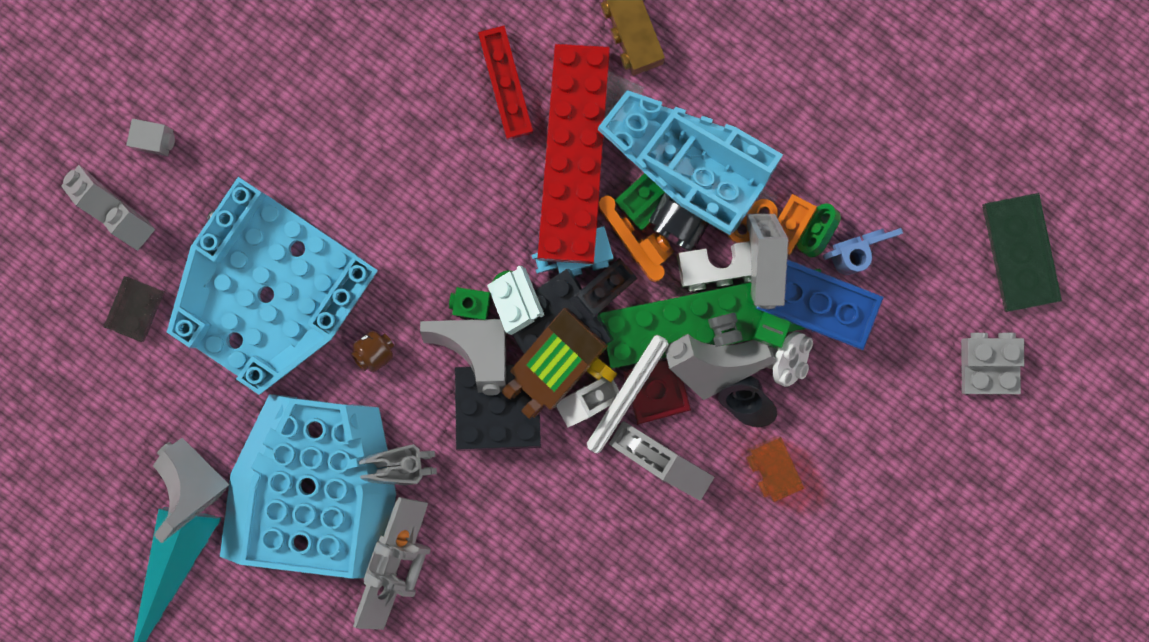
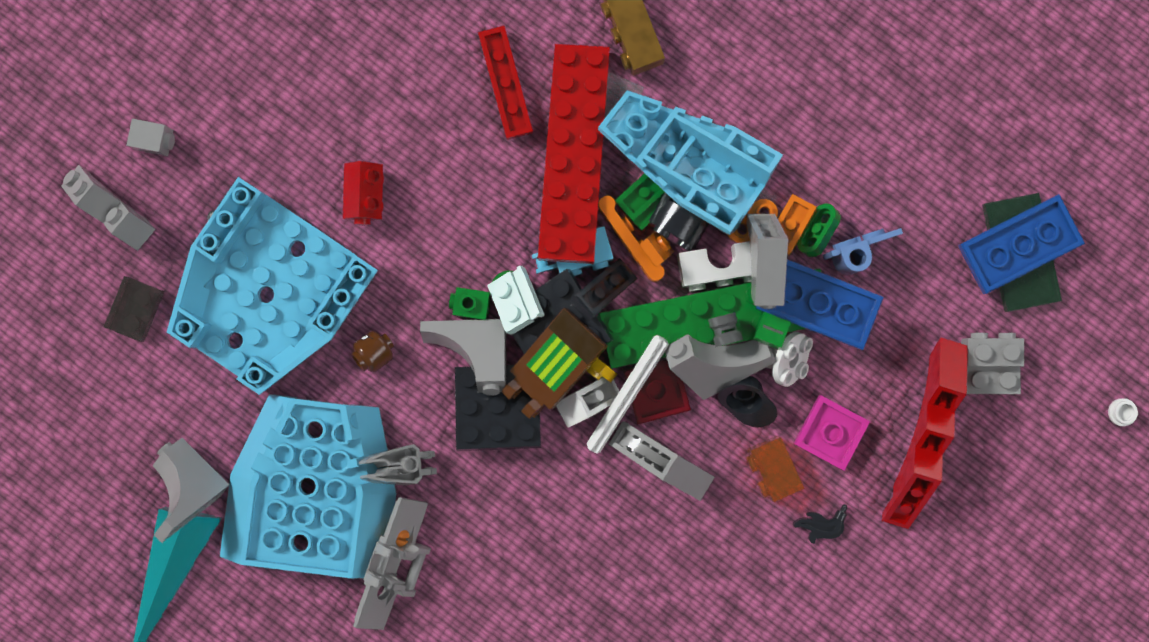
none -> red brick [343,161,384,226]
none -> dark pink plate [793,395,870,471]
none -> black piece [793,504,847,544]
none -> red arch [882,337,967,529]
none -> blue tile [958,194,1085,294]
none -> white plate [1108,398,1138,426]

